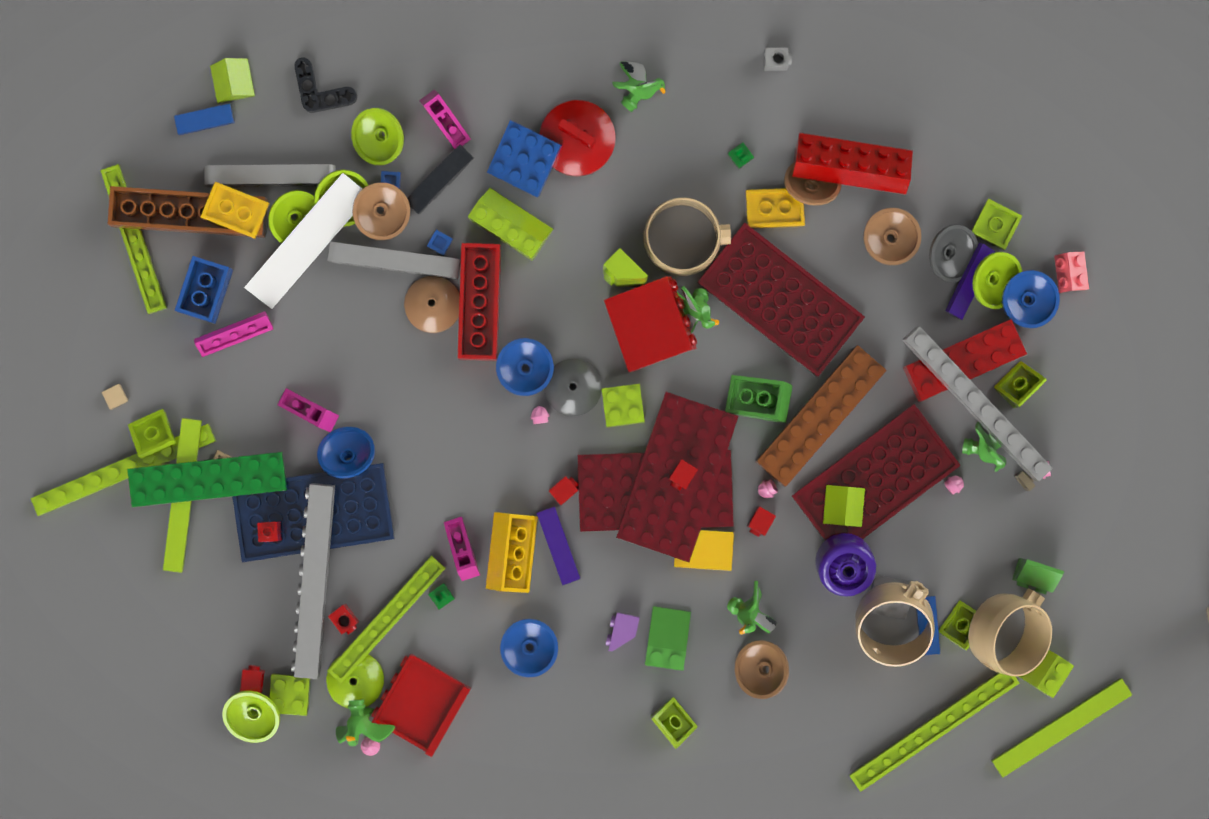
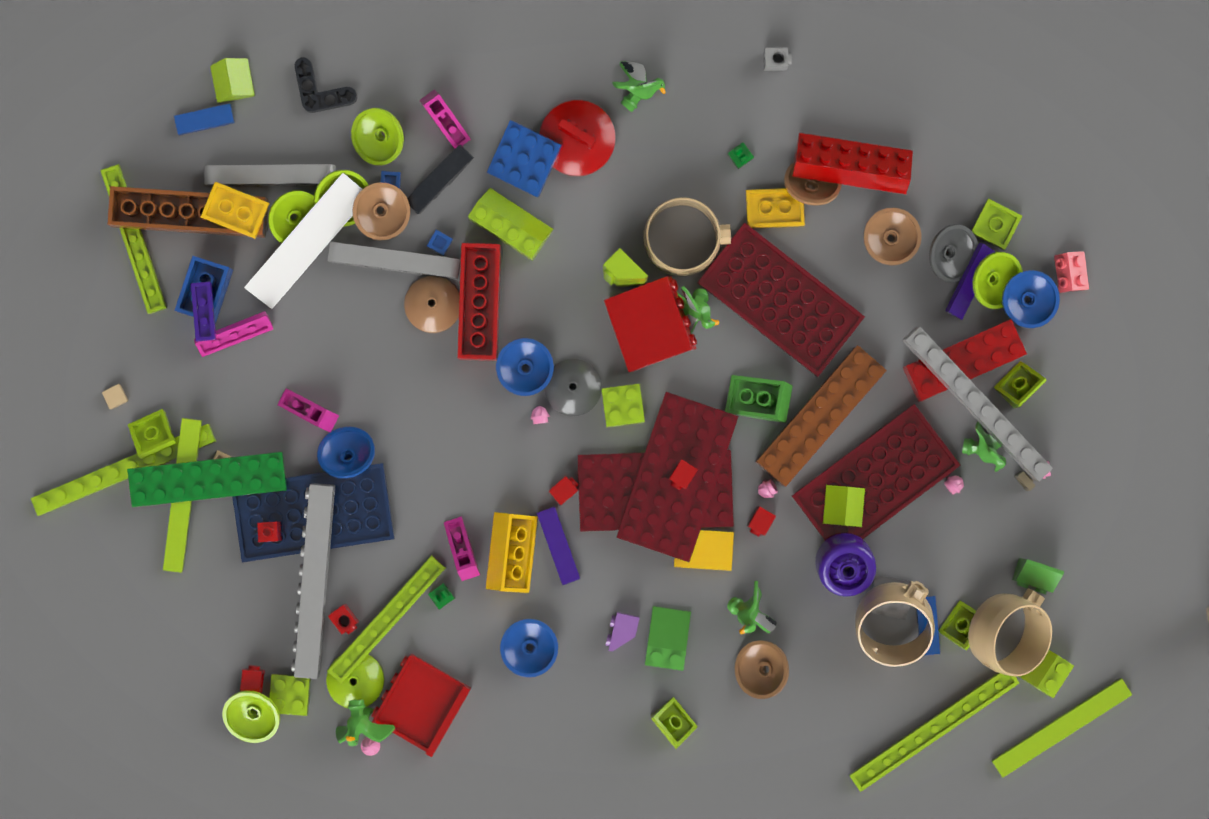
none -> dark purple plate [191,282,217,342]

